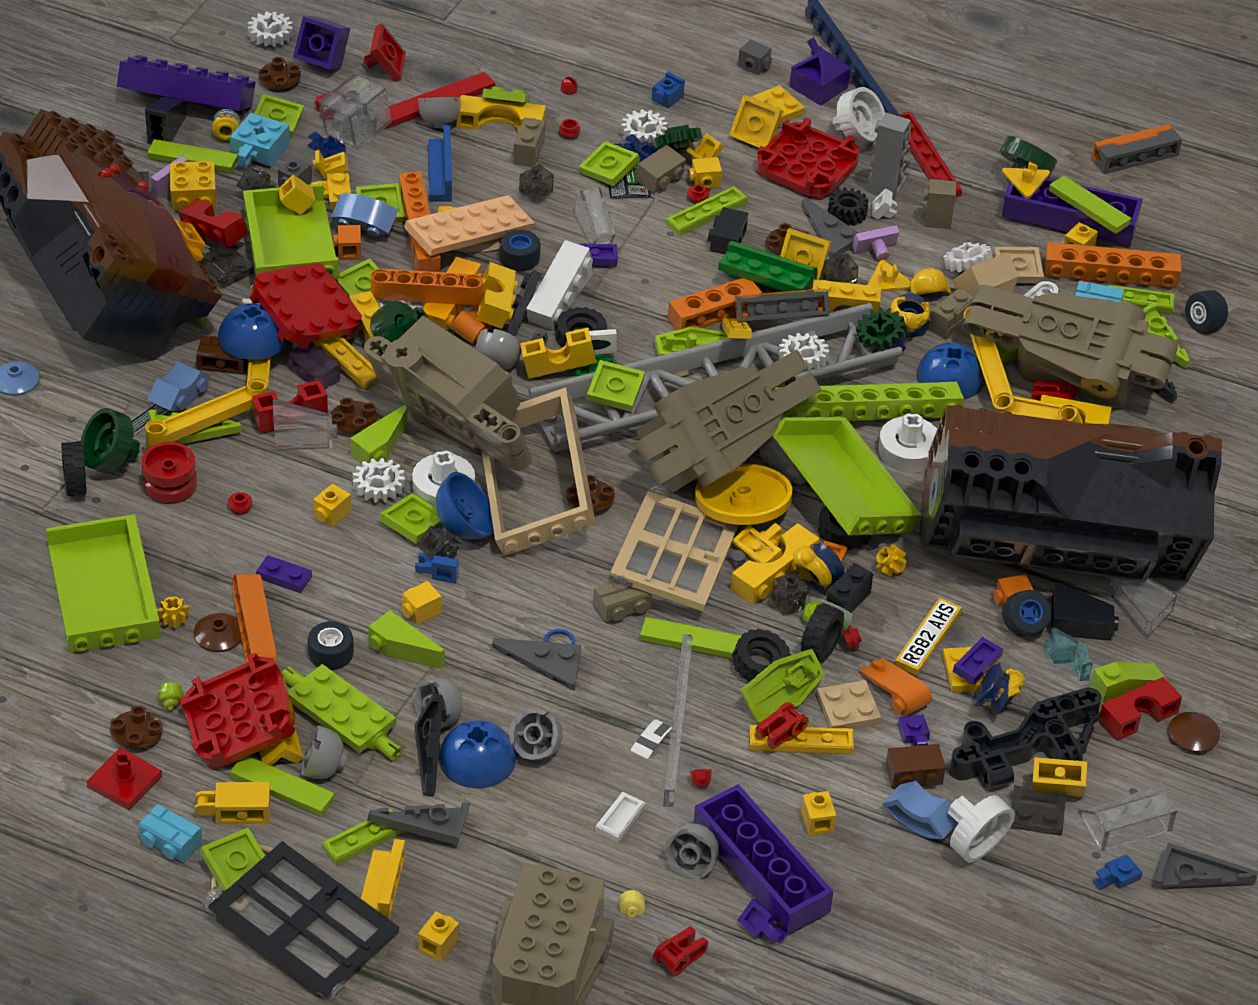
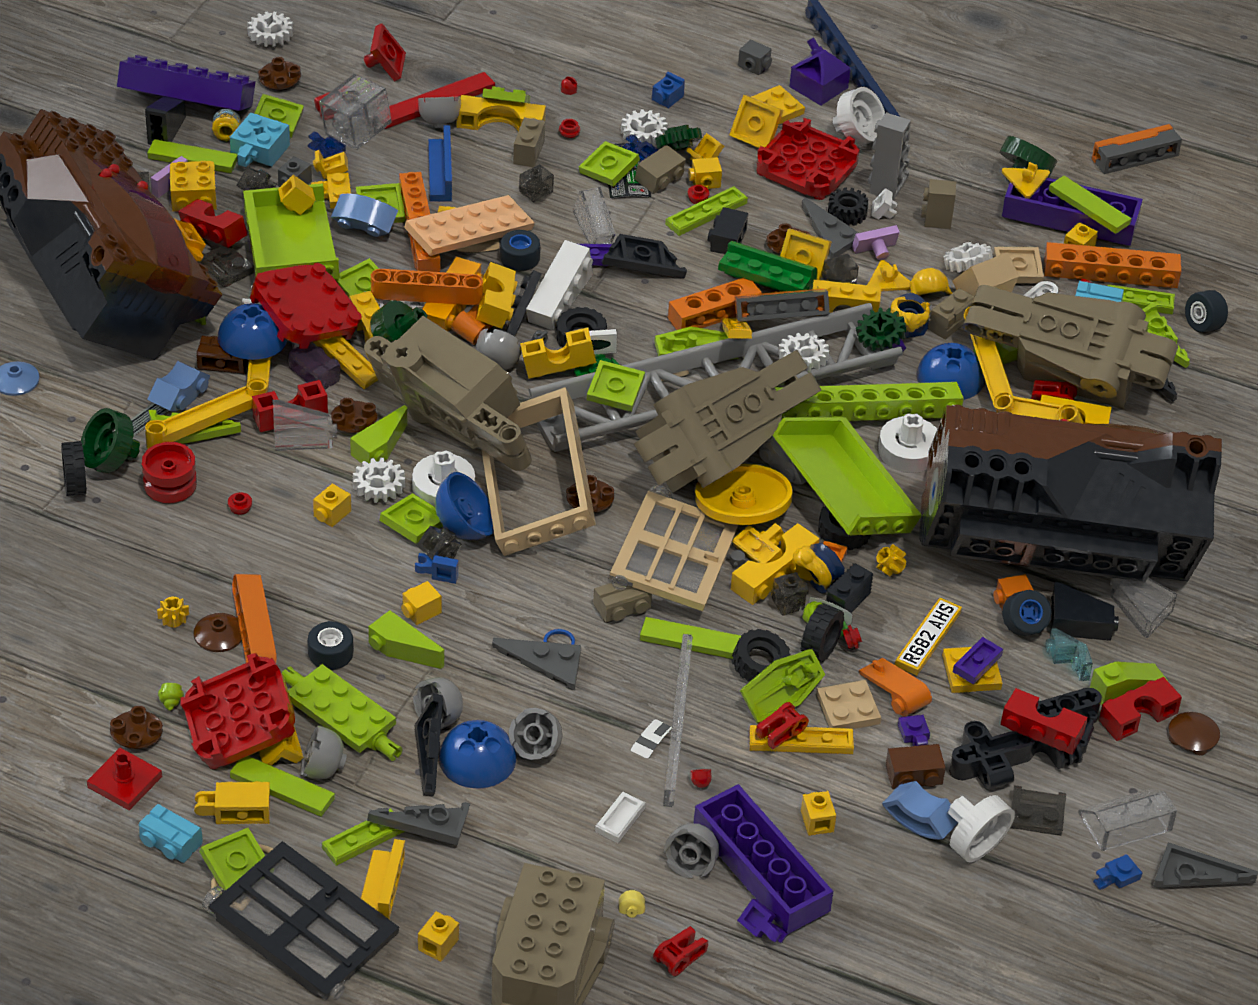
lime panel [46,514,161,653] -> none
dark purple plate [256,555,312,594] -> none
dark purple piece [293,16,351,69] -> none
orange brick [333,225,361,260] -> none
red tile [899,112,962,197] -> none
dark blue piece [973,663,1025,715] -> none
yellow brick [1032,757,1087,797] -> none
none -> black wing [602,234,687,278]
none -> red arch [1000,688,1088,755]

